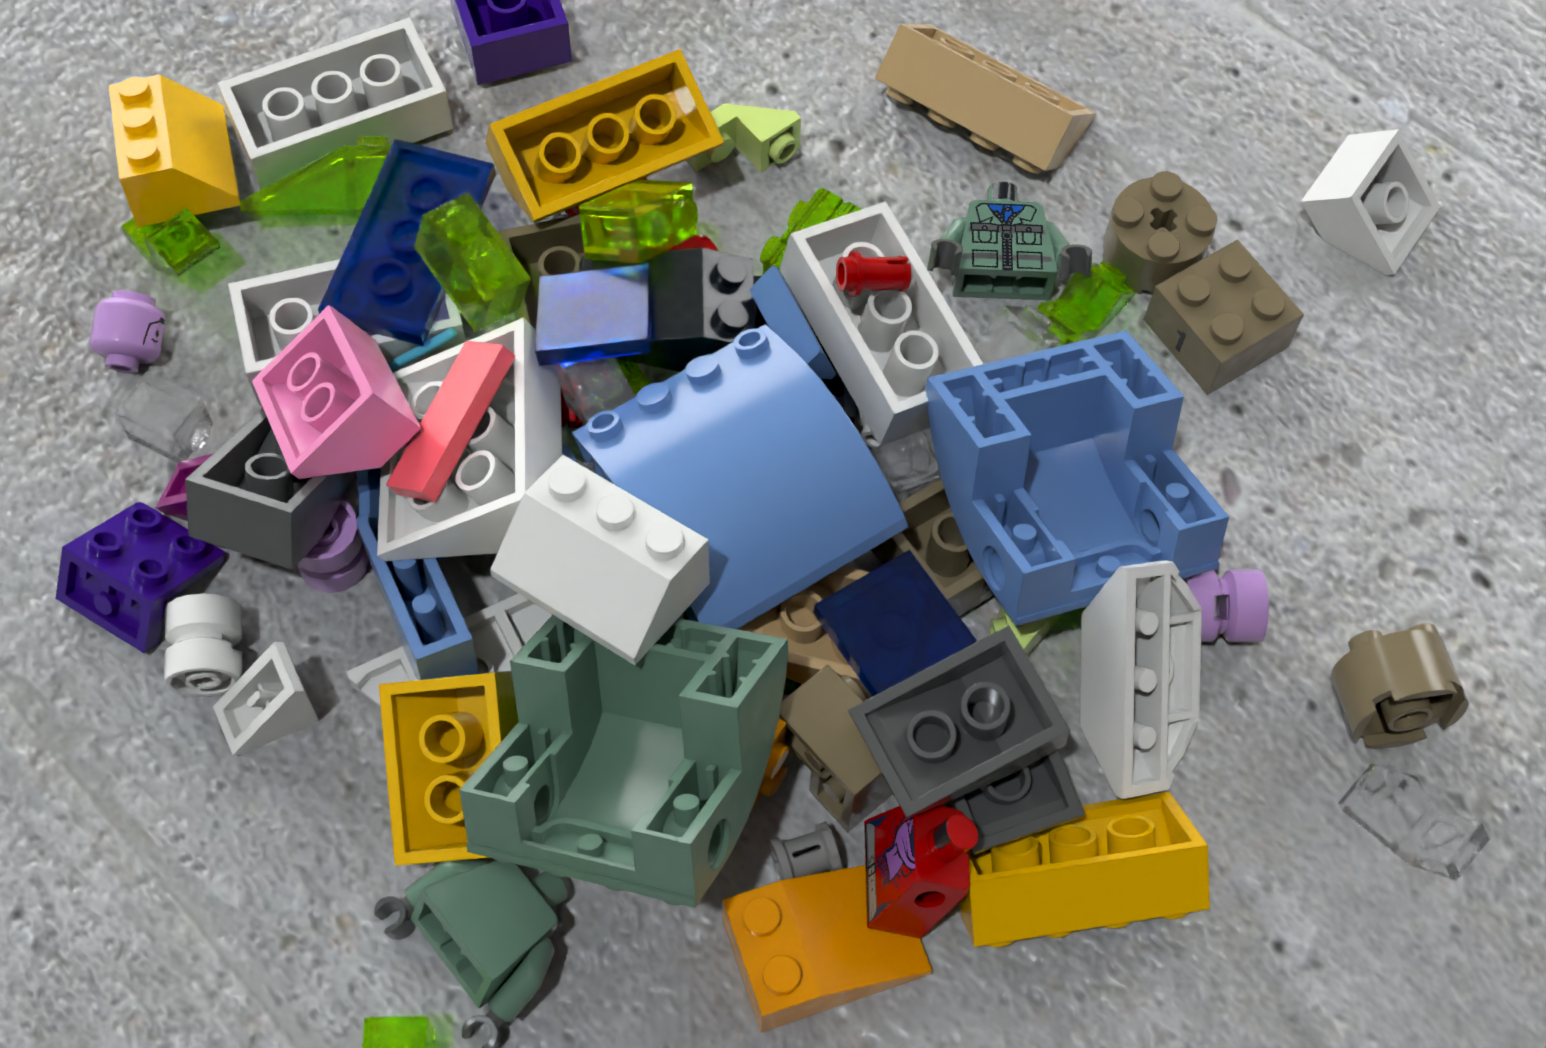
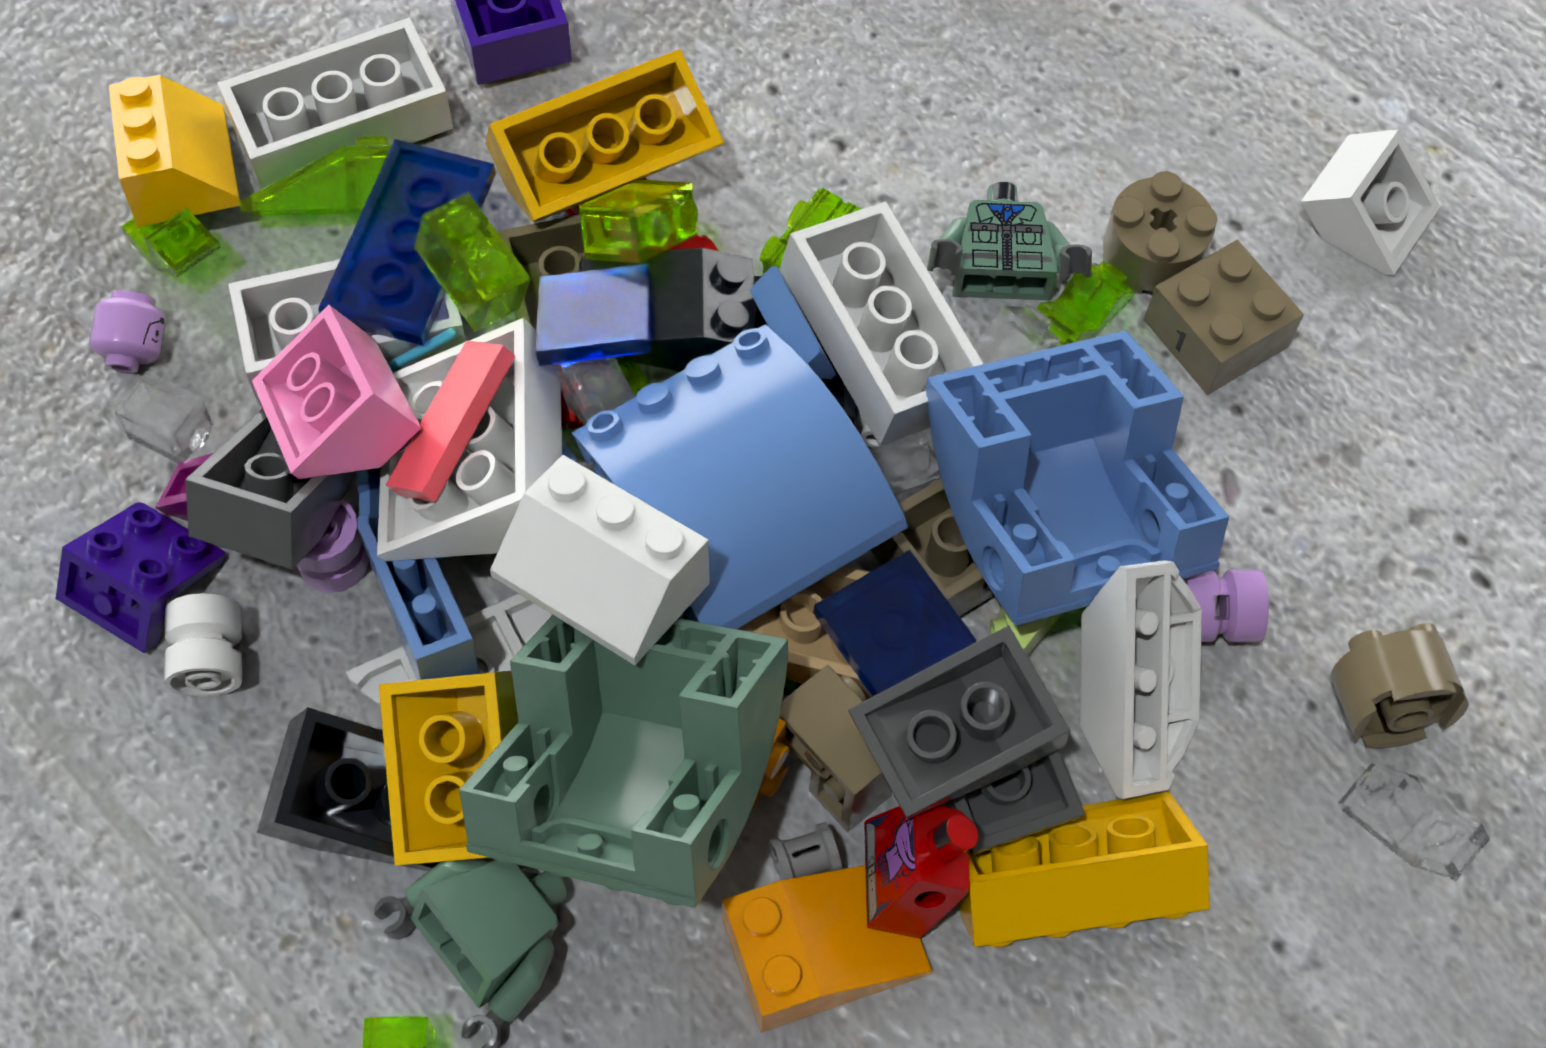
white slope [213,642,319,755] -> none
yellowish green slope [686,104,801,173] -> none
red pin [836,251,911,297] -> none
tan slope [875,24,1097,174] -> none
none -> black slope [257,707,440,871]

